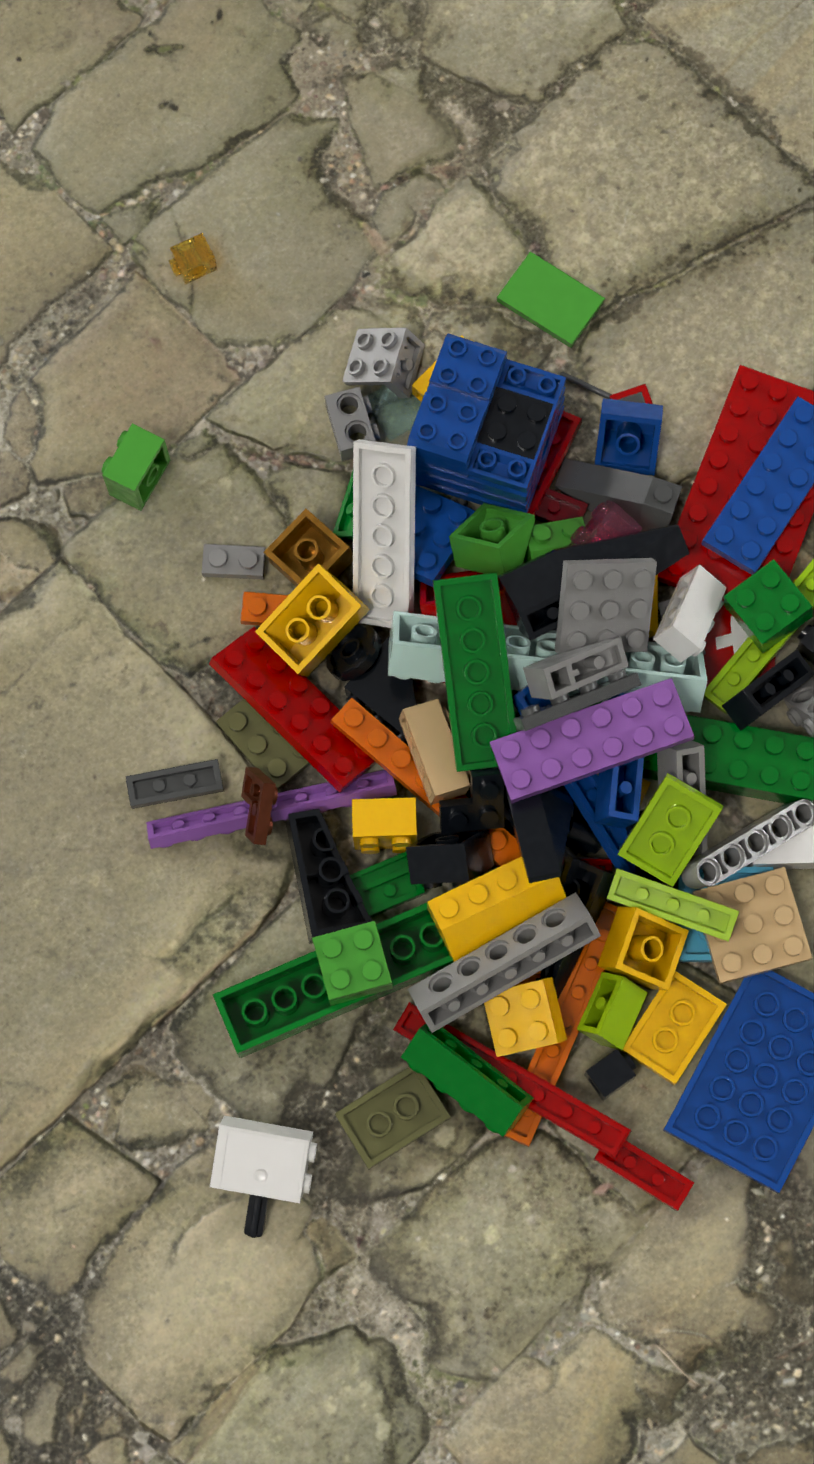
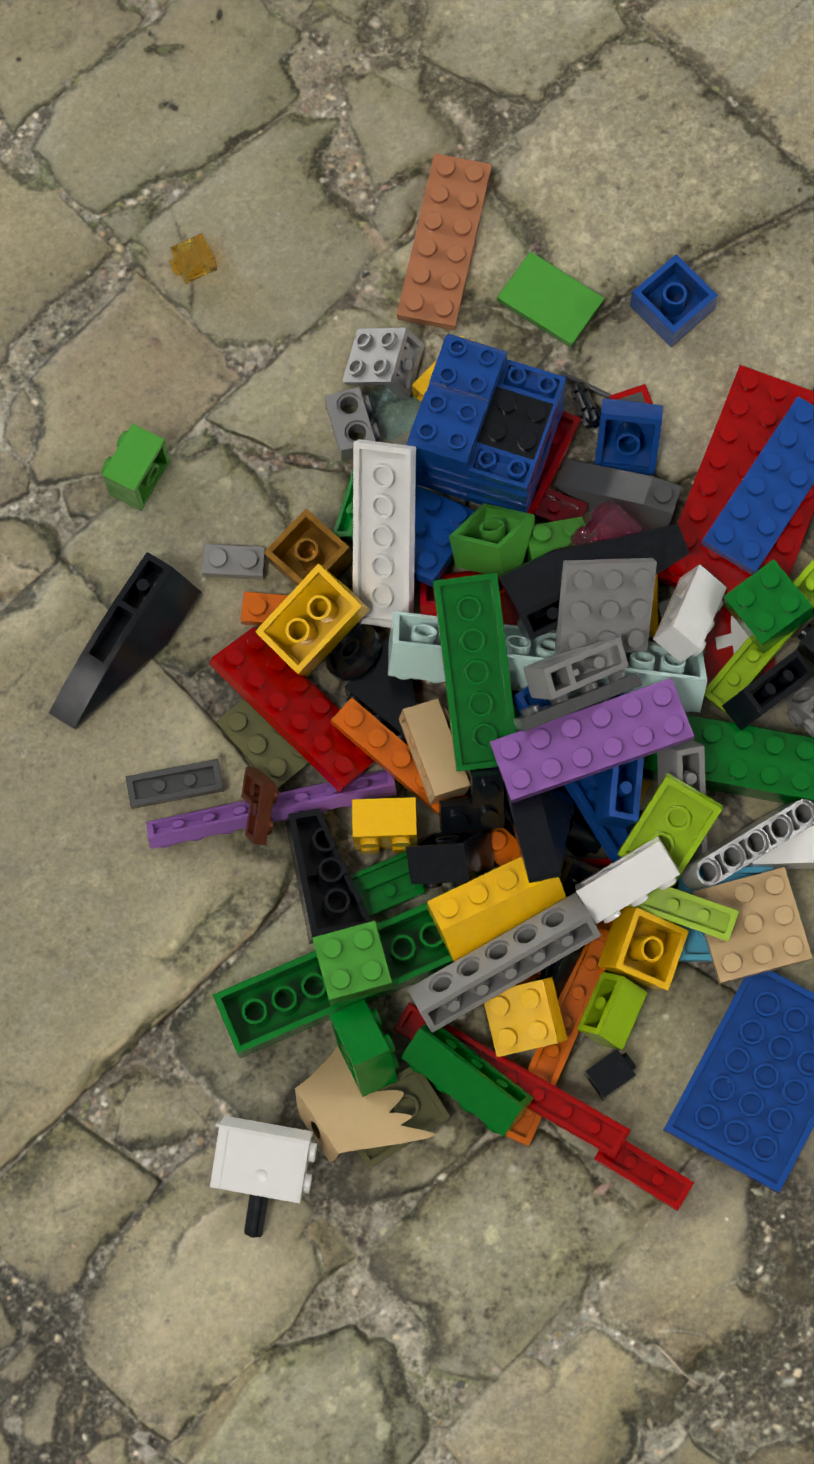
yellow plate [621,971,727,1086] -> none
none -> black wedge [49,552,202,730]
none -> tan piece [295,1045,436,1162]
none -> green brick [329,999,399,1097]
none -> nougat plate [397,153,492,331]
none -> black axle [570,382,600,429]
none -> white brick [575,836,680,924]
none -> blue brick [630,254,718,347]

